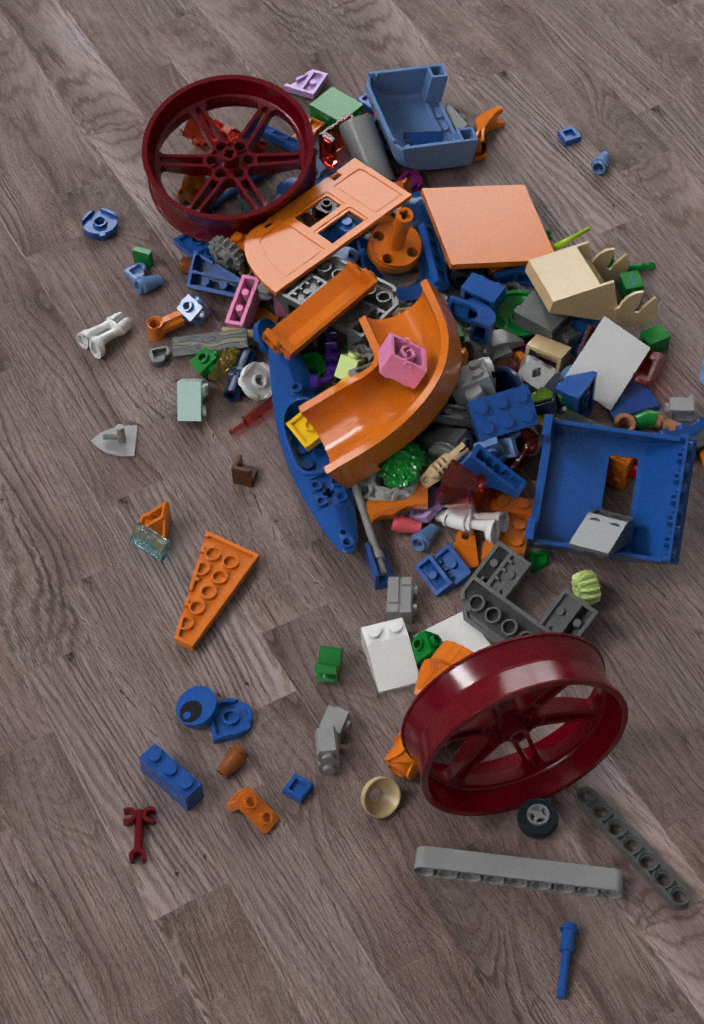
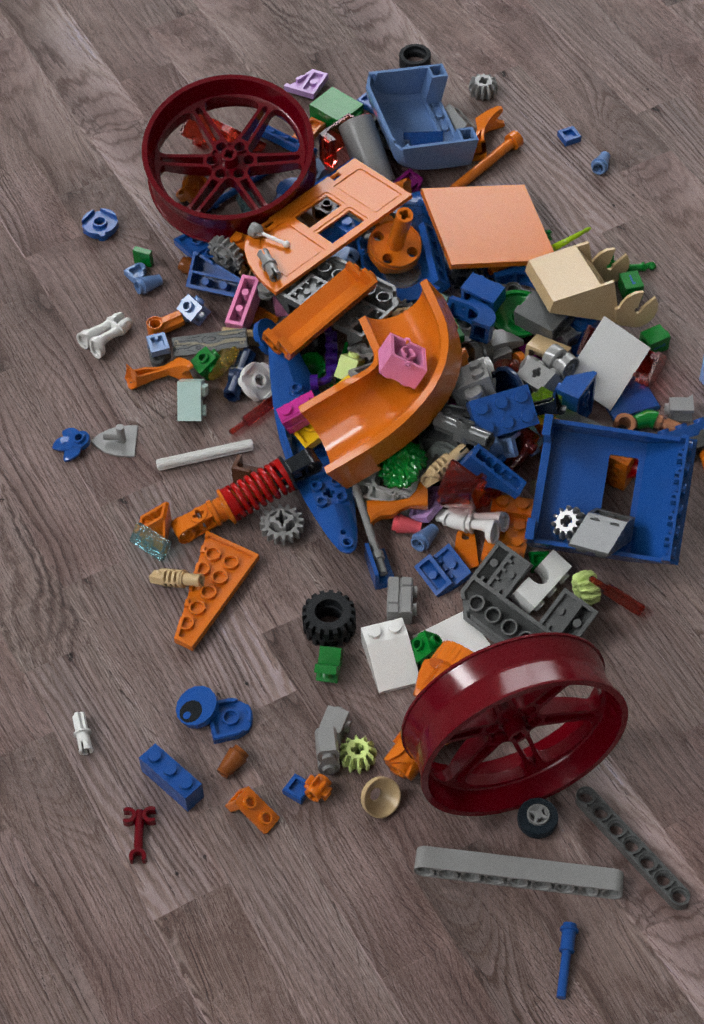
none -> blue plate [52,428,90,462]
none -> white axle [72,712,93,755]
none -> orange animal [125,357,193,390]
none -> medium blue bracket [146,332,171,358]
none -> tan hinge [149,568,205,588]
none -> white axle [156,439,254,471]
none -> piece [171,448,323,544]
none -> hinge [247,222,290,248]
none -> light grey pin [257,248,282,282]
none -> light grey gear [260,504,304,545]
none -> dark pink brick [276,390,315,434]
none -> black tyre [302,590,356,647]
none -> orange gear [304,774,332,802]
none -> yellowish green gear [339,735,377,774]
none -> black tyre [399,44,431,68]
none -> dark grey piece [433,412,495,450]
none -> orange piece [450,130,524,187]
none -> light grey gear [469,73,498,101]
none -> white arch [509,549,572,614]
none -> light grey wheel [542,344,580,379]
none -> light grey gear [551,505,586,542]
none -> clear red axle [589,576,645,616]

